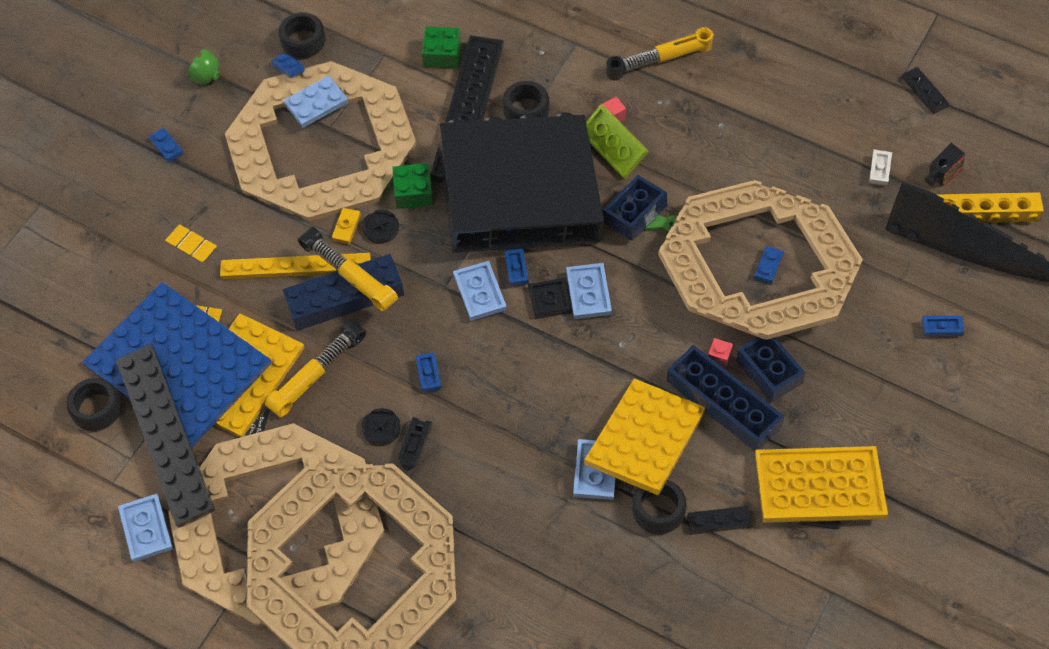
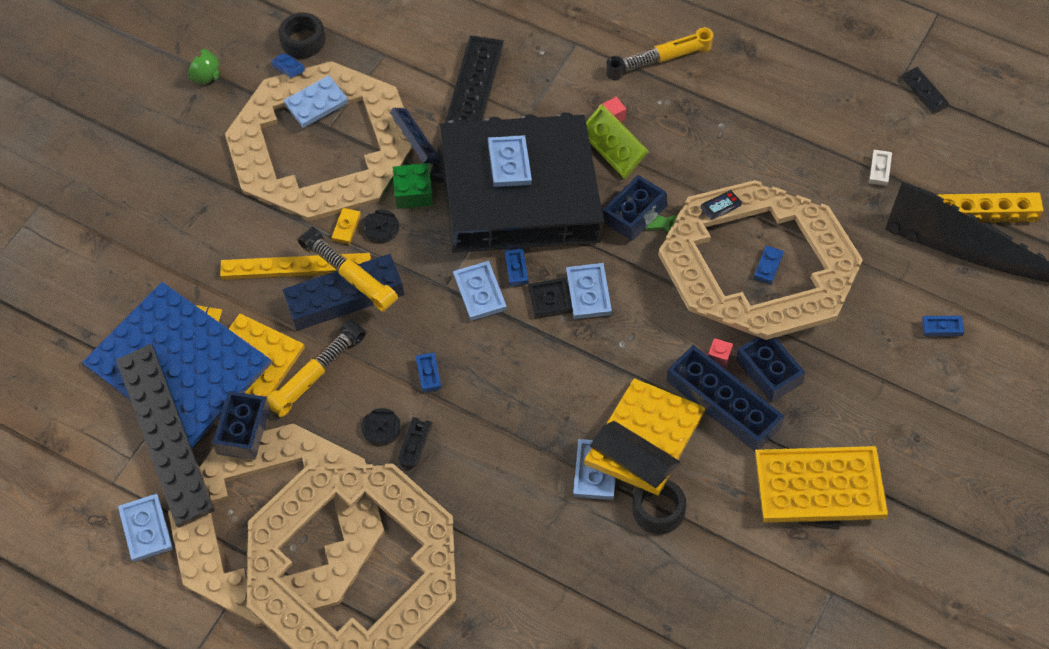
black tyre [66,378,121,431] -> none
blue plate [148,127,184,163] -> none
yellow sticker [166,225,217,262] -> none
green brick [422,27,461,68] -> none
black tyre [502,81,549,119] -> none
black plate [687,506,752,535] -> none
black torso [925,142,965,186] -> none
none -> dark blue brick [212,391,270,460]
none -> dark blue plate [390,107,440,164]
none -> light blue plate [488,136,532,187]
none -> black slope [590,420,680,488]
none -> tile [700,190,742,220]

